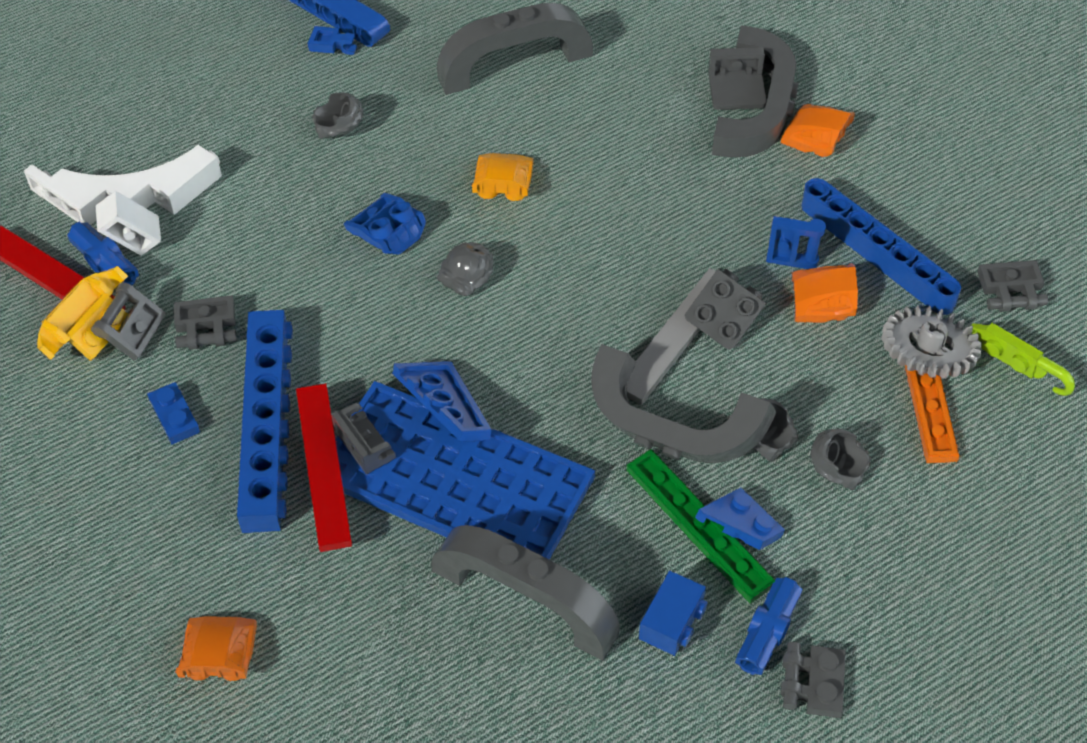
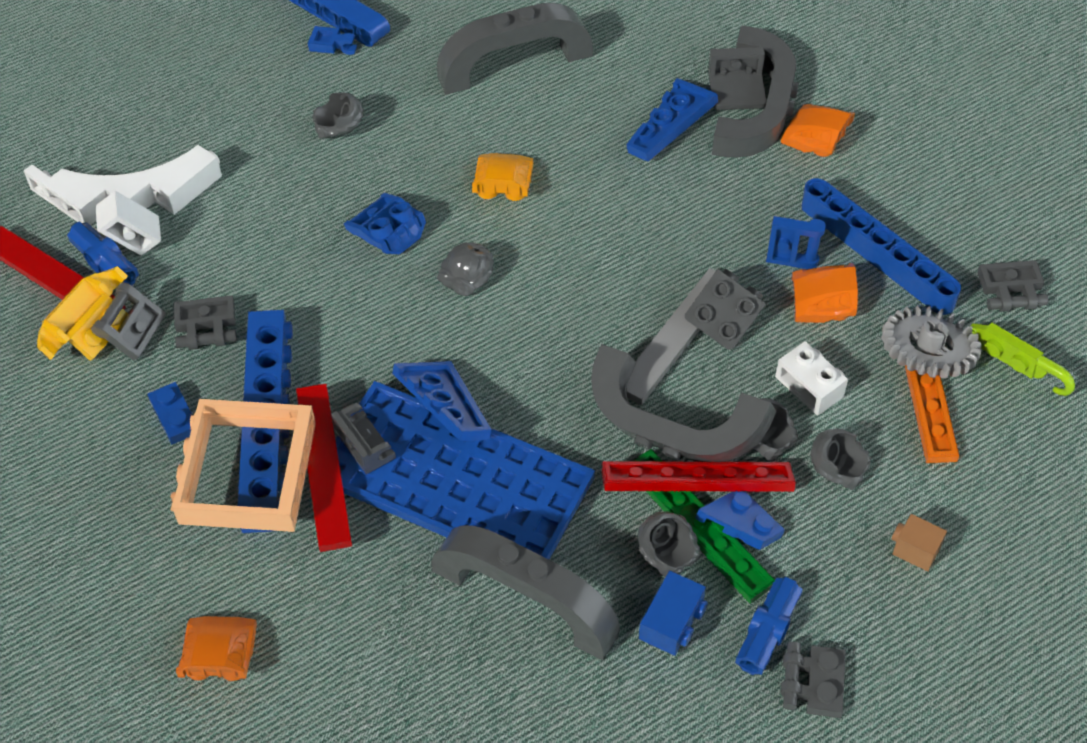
none -> light nougat window [170,399,316,532]
none -> red tile [602,461,796,492]
none -> blue wing [626,78,718,162]
none -> dark grey hair [638,511,701,577]
none -> white brick [776,341,848,416]
none -> medium nougat brick [891,514,947,571]

